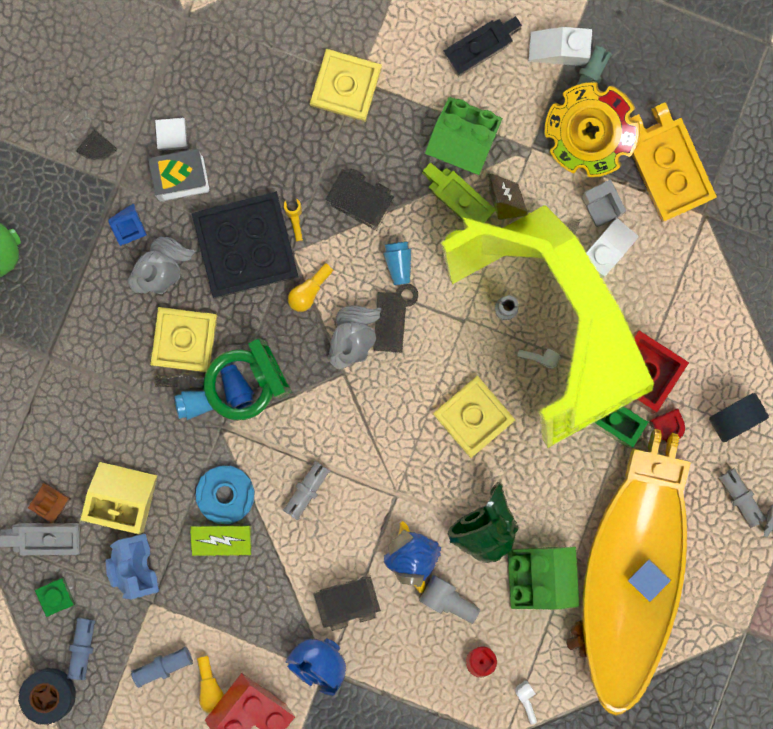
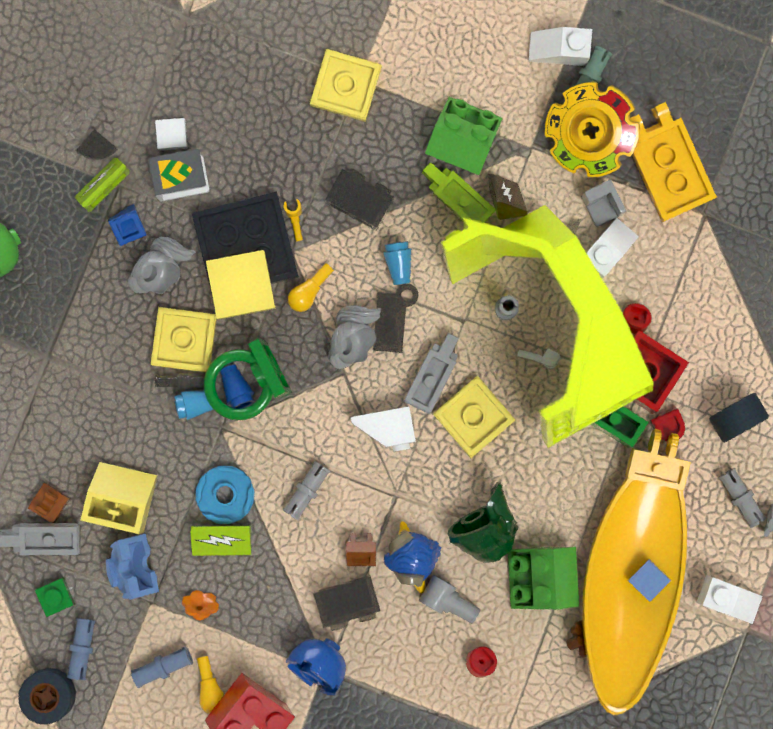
black hinge [443,16,522,77] -> none
white hand [515,680,537,725] -> none
none -> lime slope [75,157,130,212]
none -> orange plant [182,590,219,620]
none -> light yellow tile [206,250,276,320]
none -> dark orange tile [346,533,376,566]
none -> white slope [351,407,416,452]
none -> light grey hinge [404,333,459,415]
none -> red tile [622,303,652,334]
none -> white slope [696,575,763,624]

